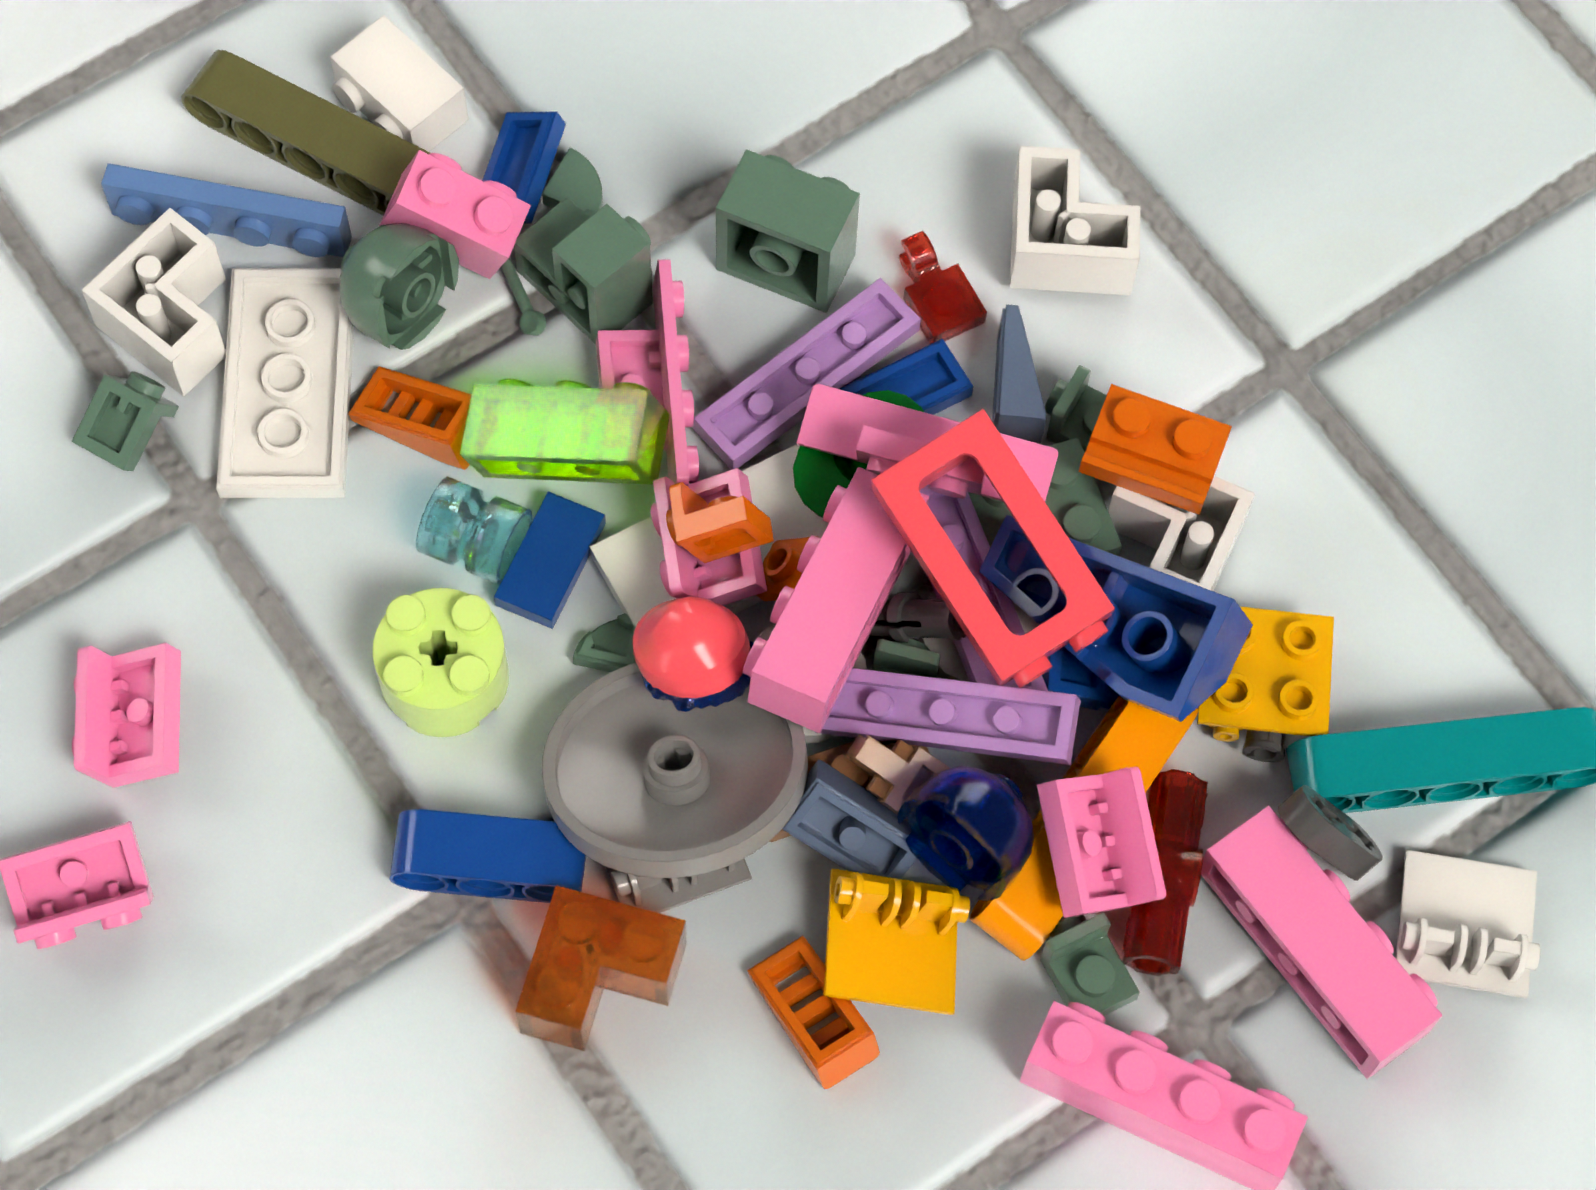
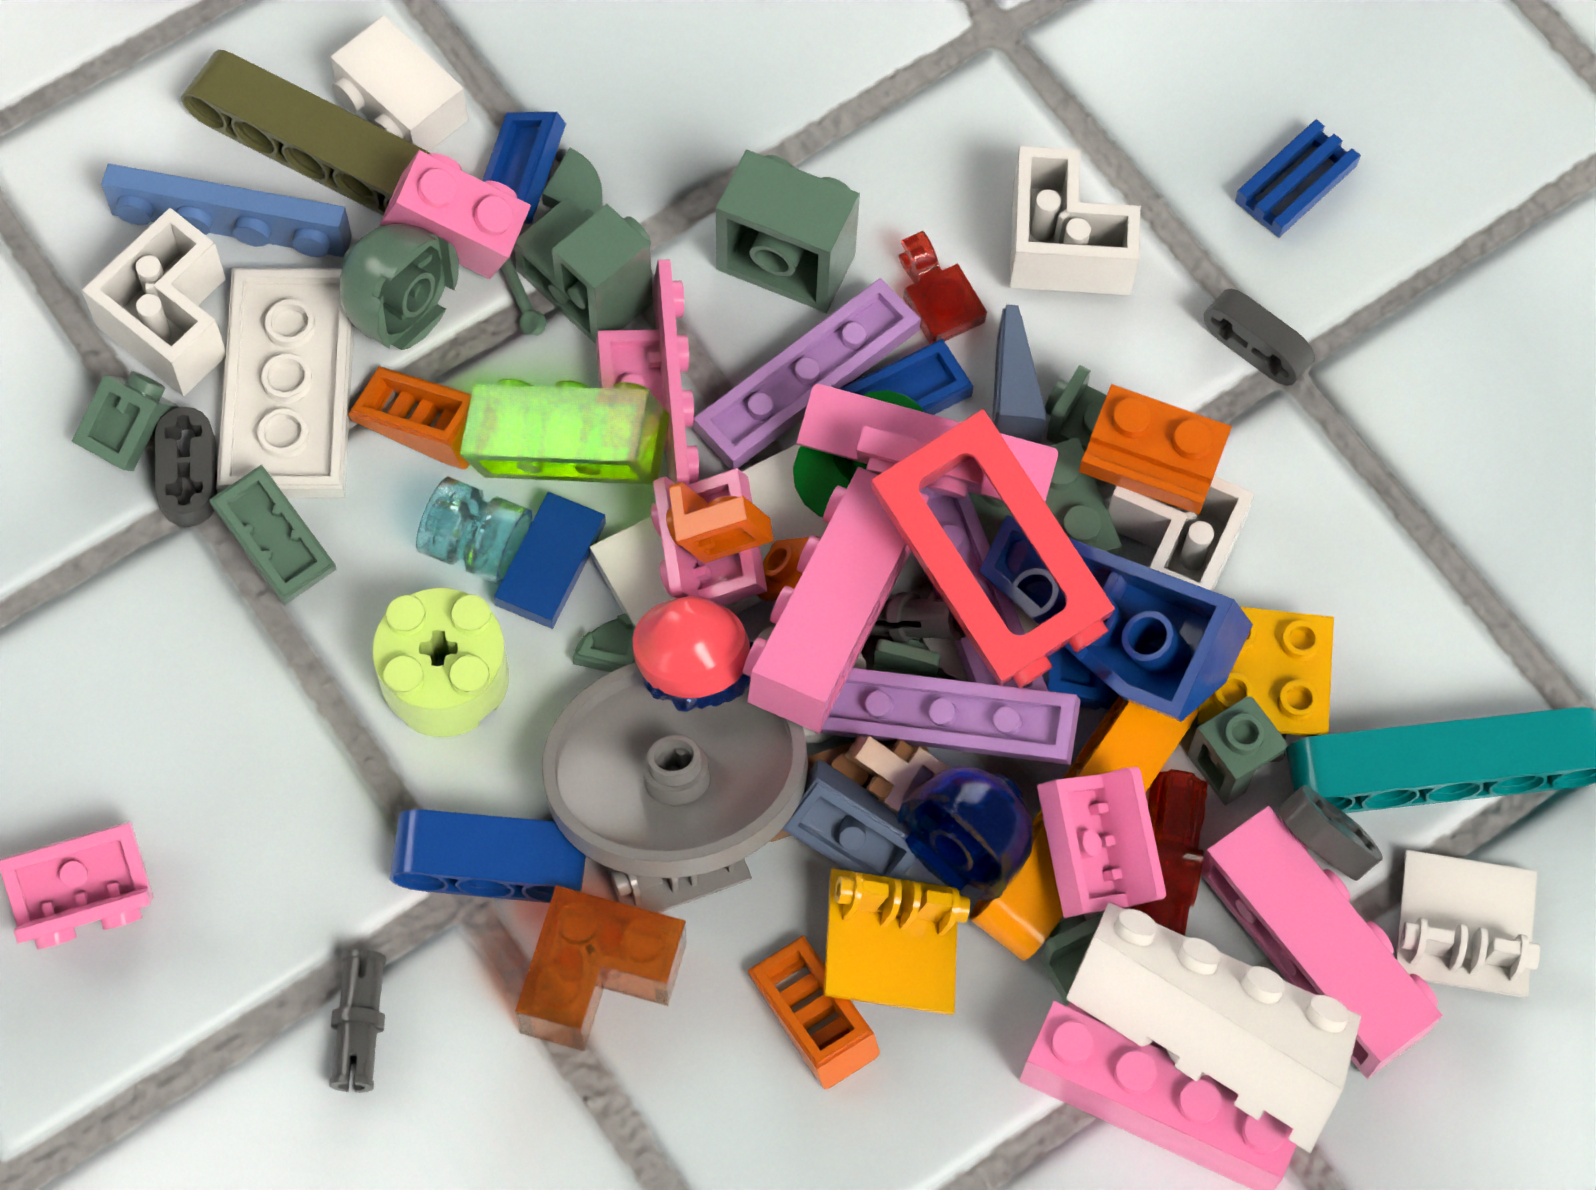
bright pink bracket [72,643,181,788] -> none
none -> dark grey beam [155,407,217,527]
none -> sand green plate [209,464,337,605]
none -> dark grey pin [329,949,386,1093]
none -> white wedge [1066,902,1361,1153]
none -> sand green bracket [1187,697,1287,806]
none -> dark grey beam [1204,289,1315,386]
none -> blue tile [1235,119,1361,238]

